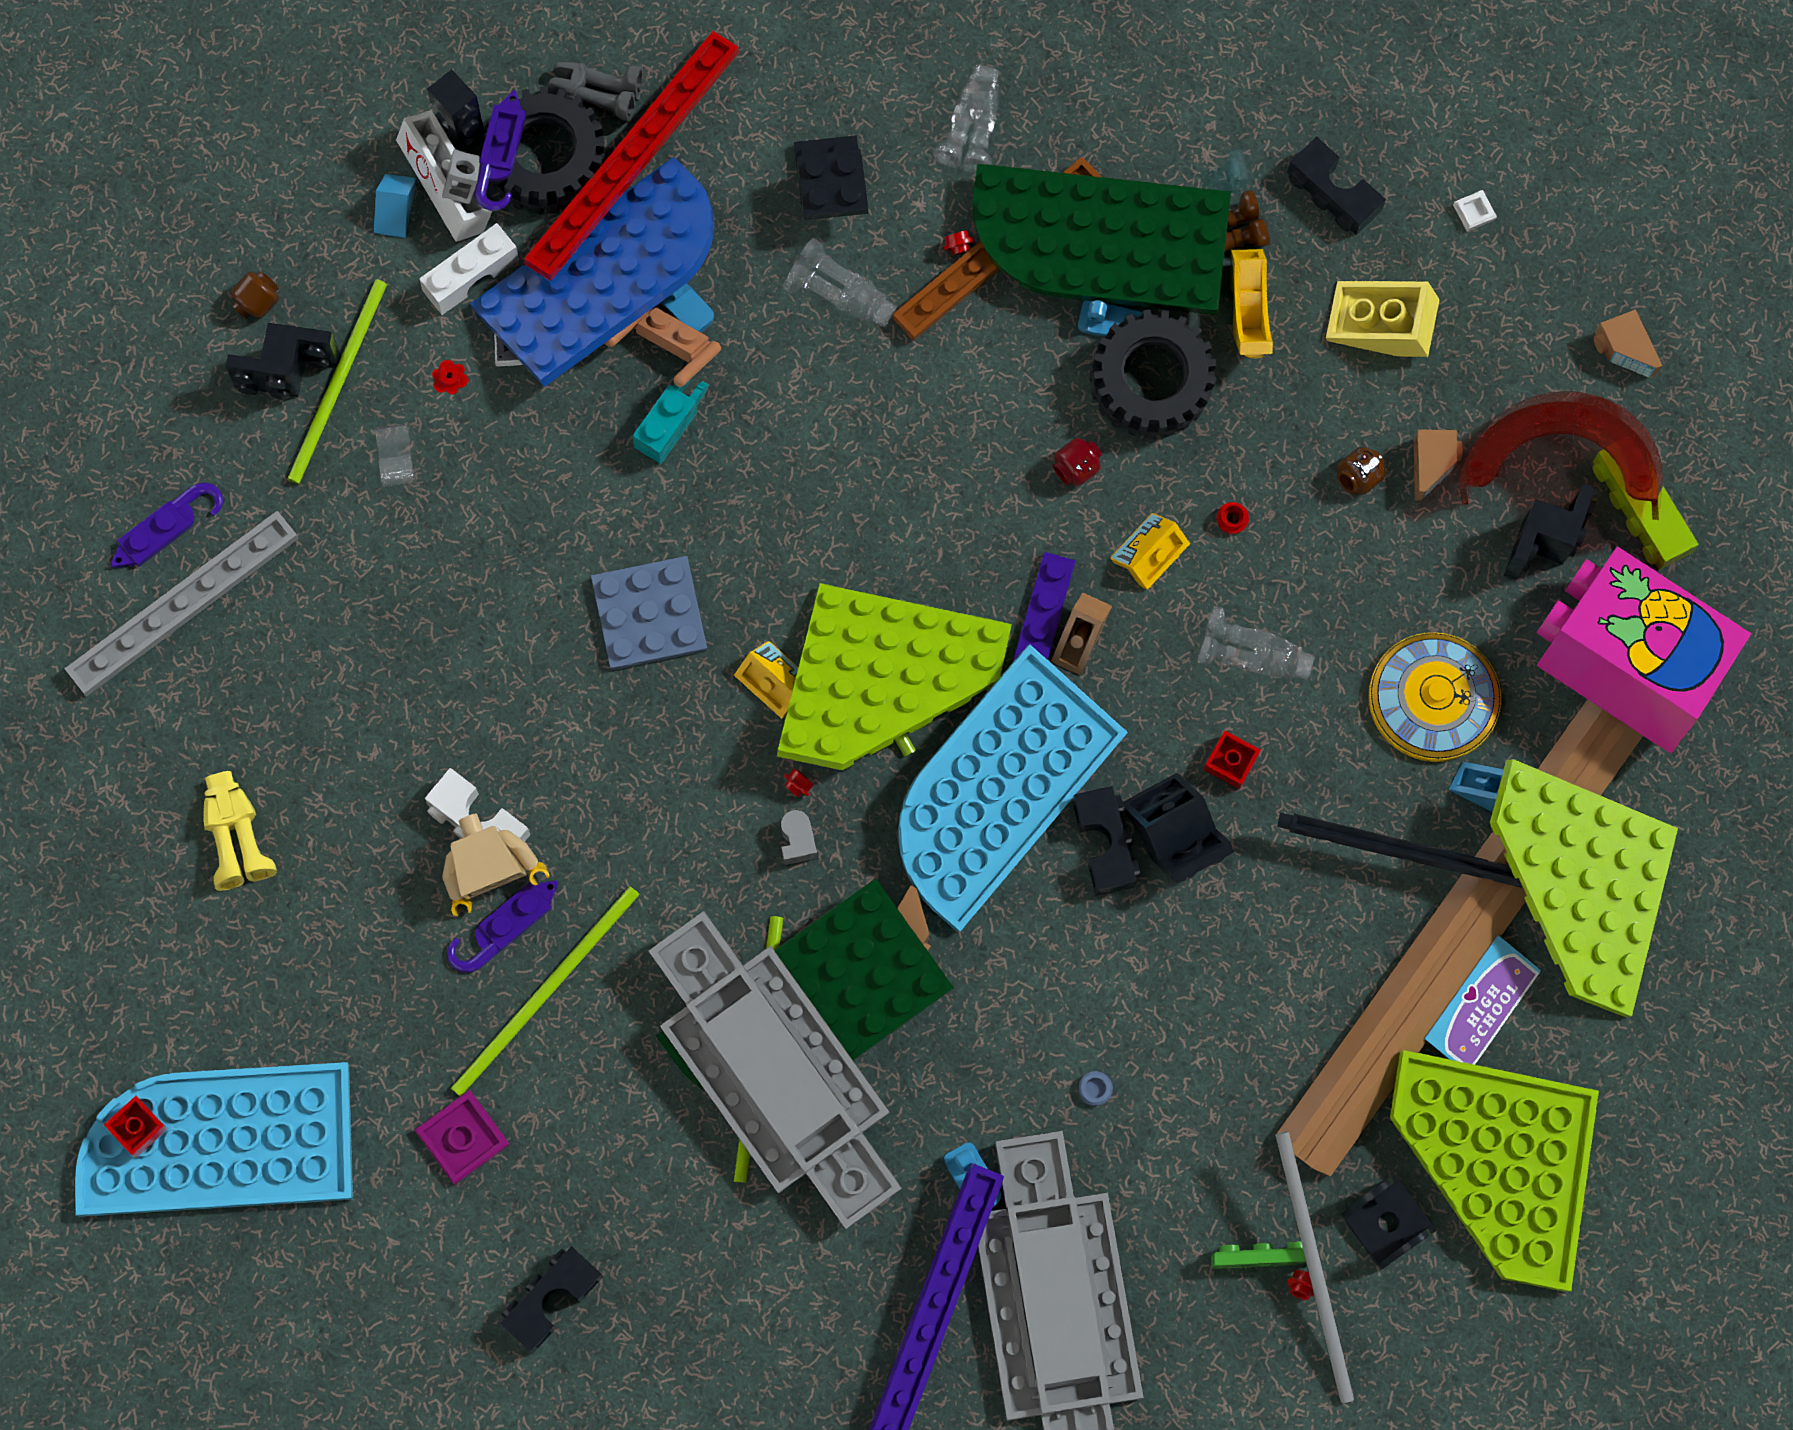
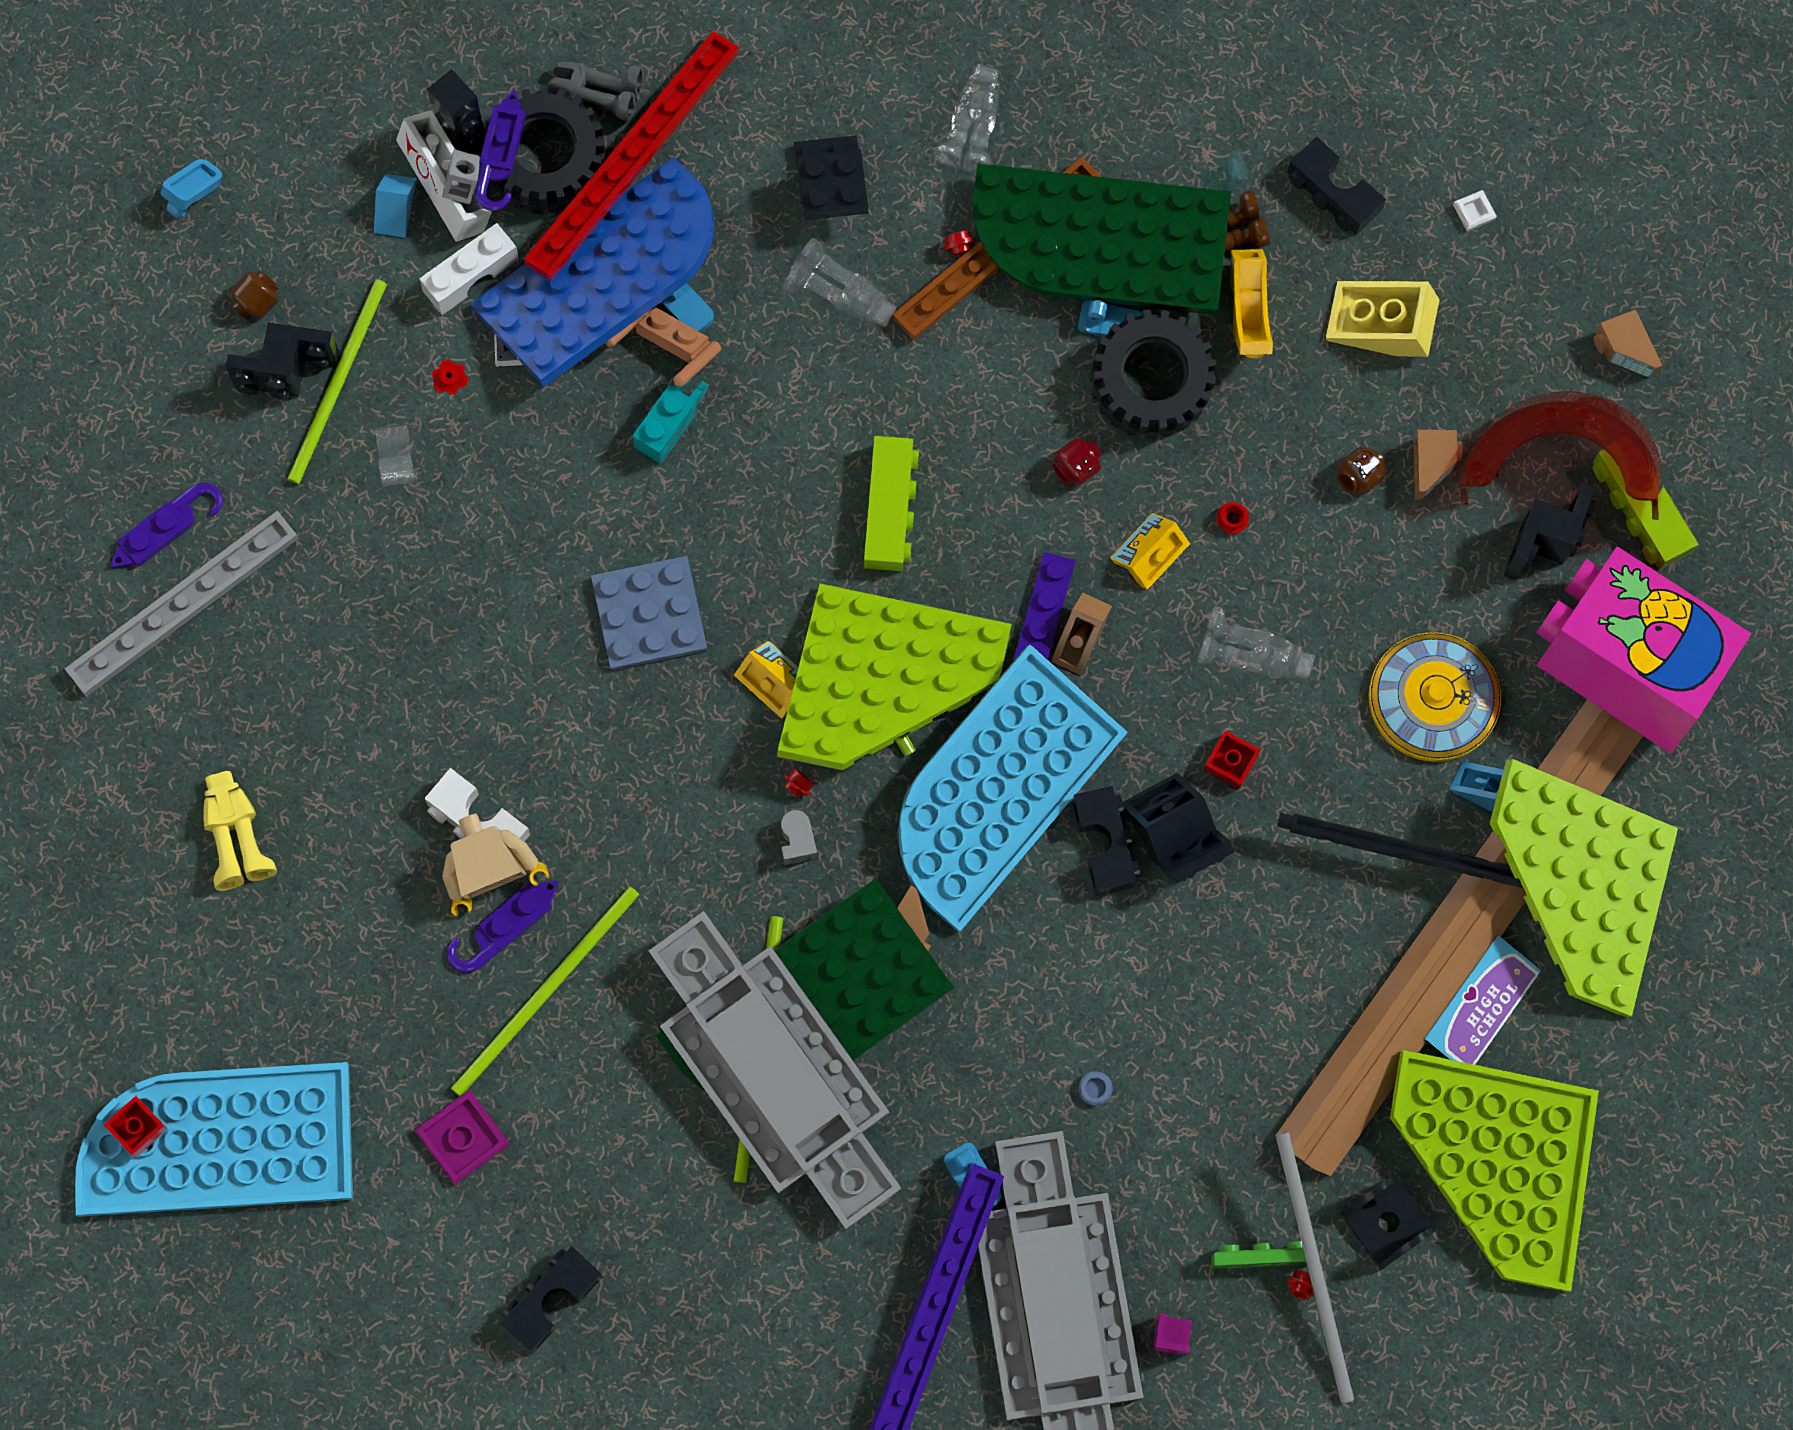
none -> dark azure piece [161,159,222,219]
none -> lime brick [864,436,919,572]
none -> magenta panel [1152,1313,1192,1356]

